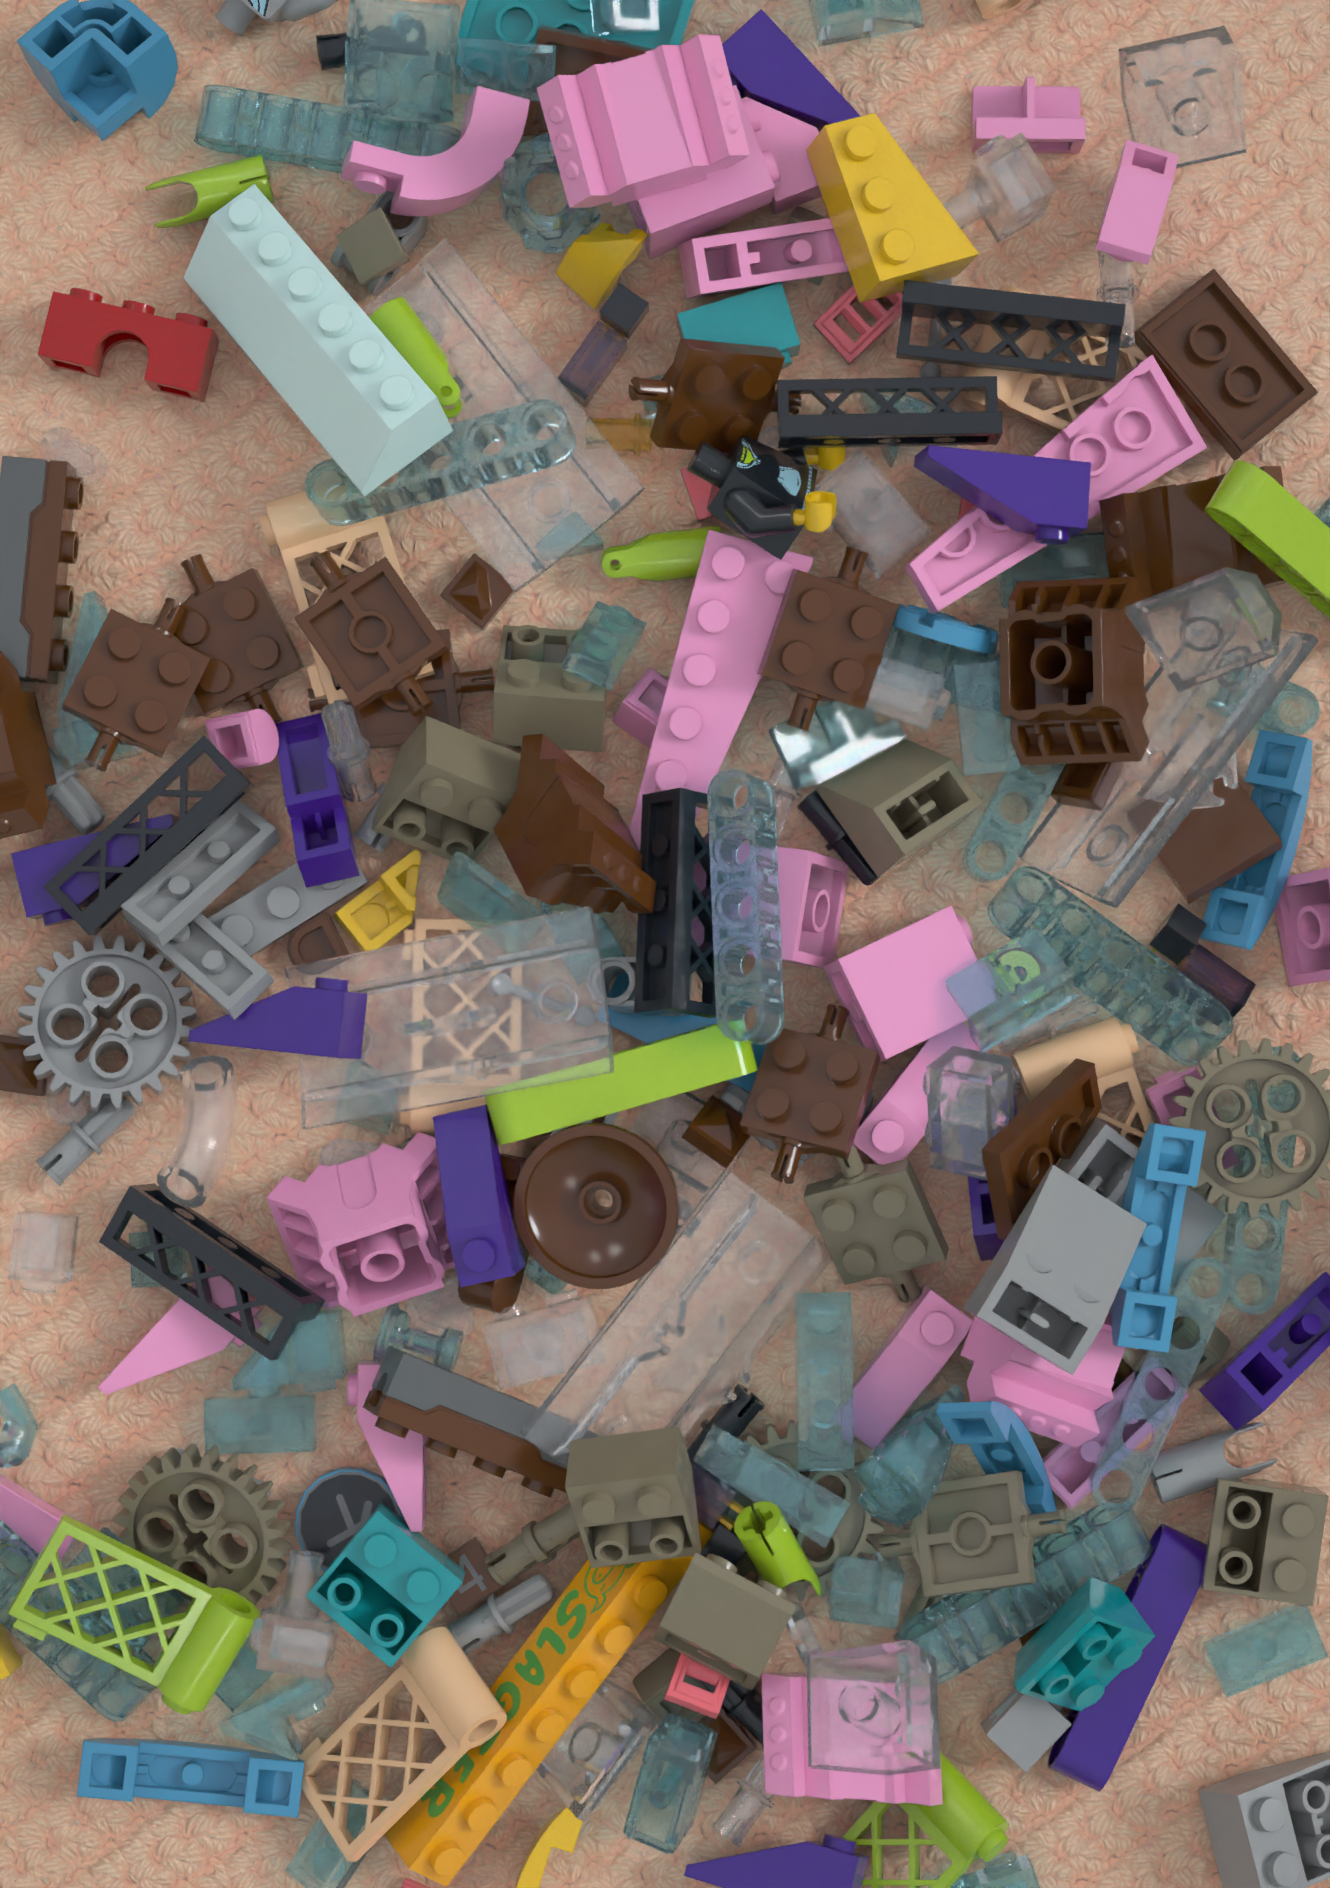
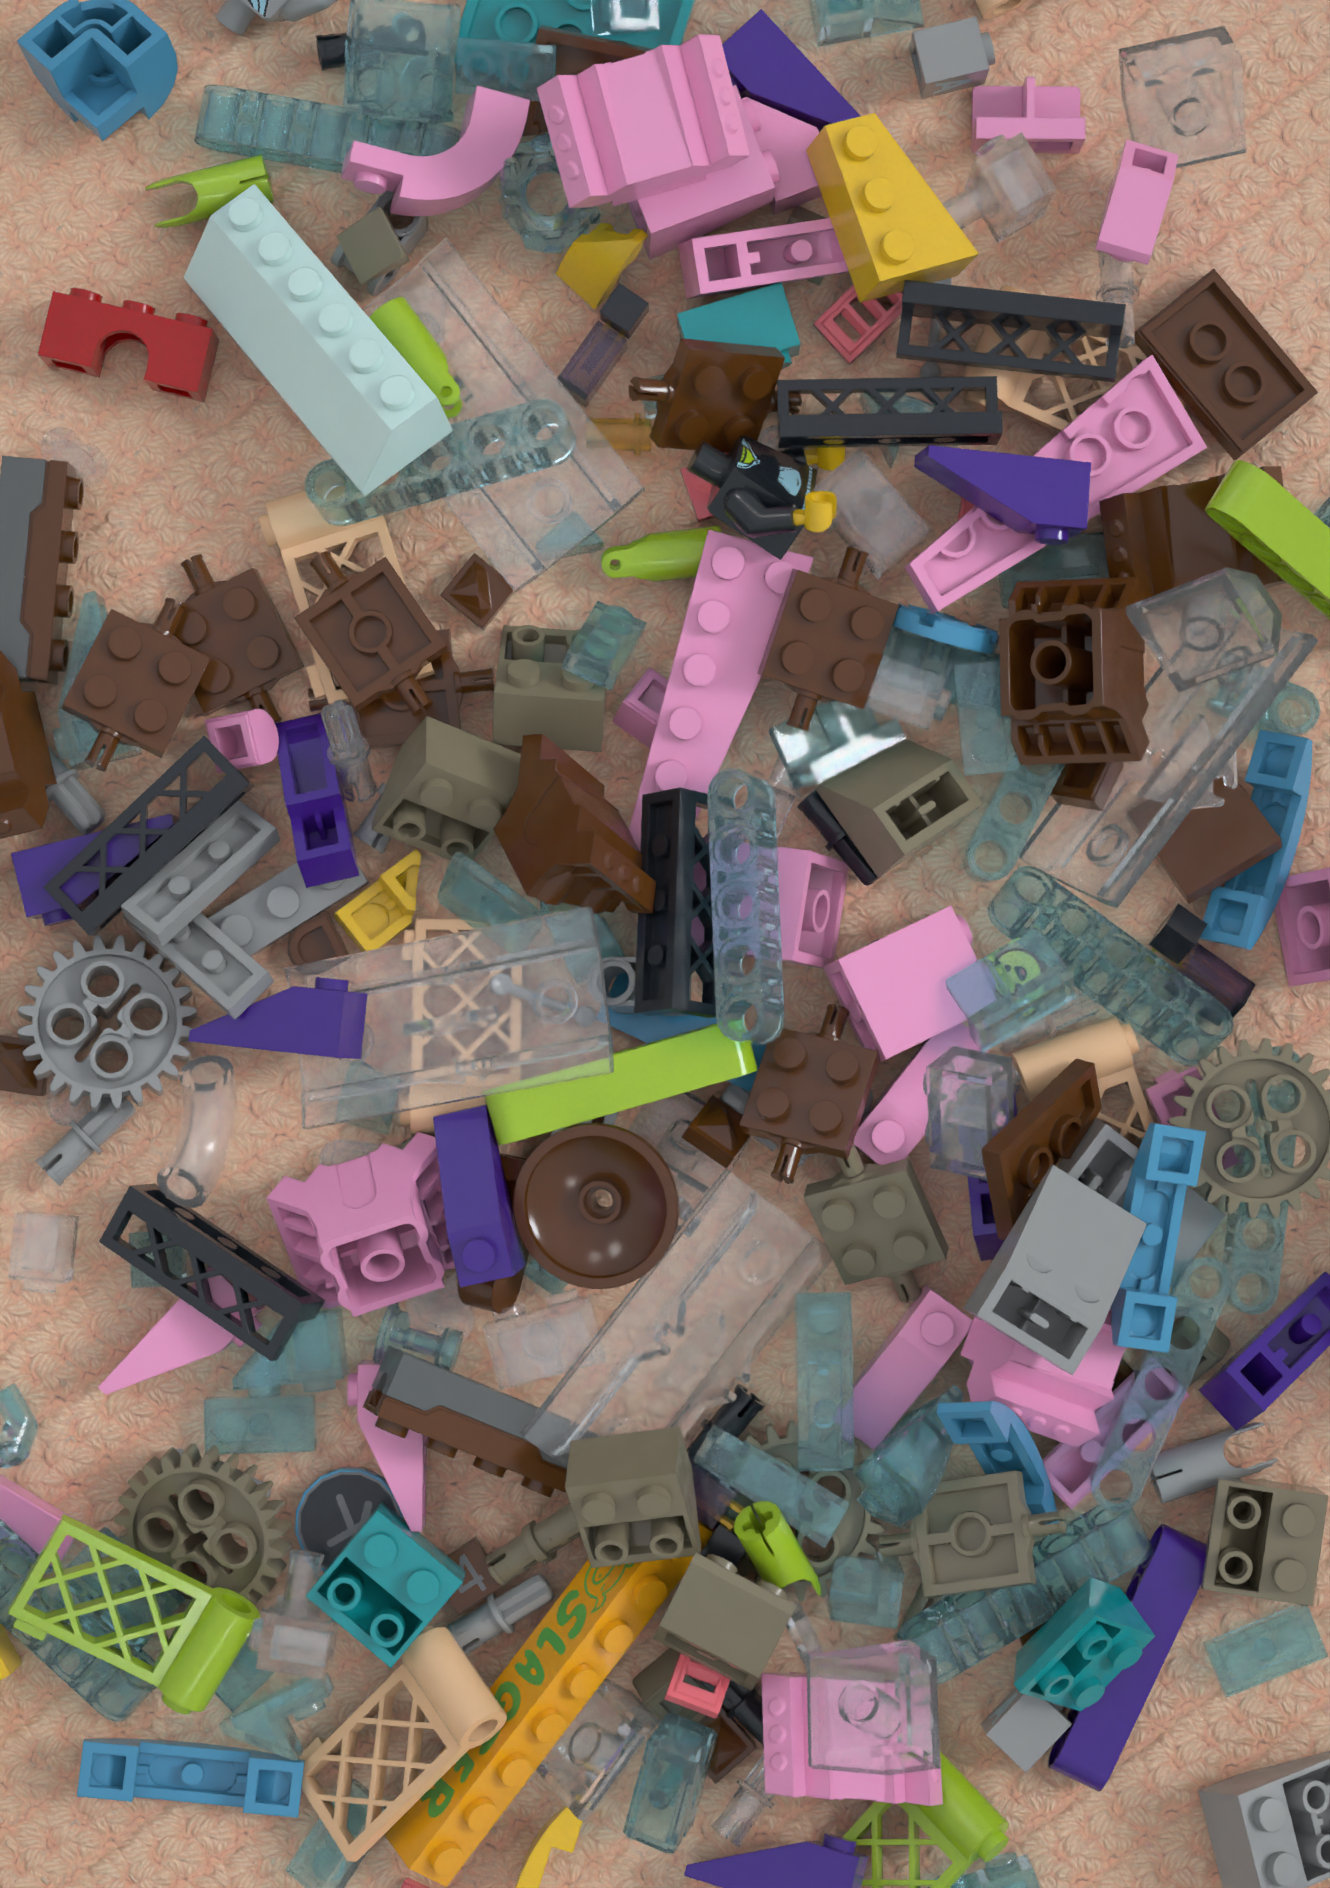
none -> light grey brick [909,16,995,99]

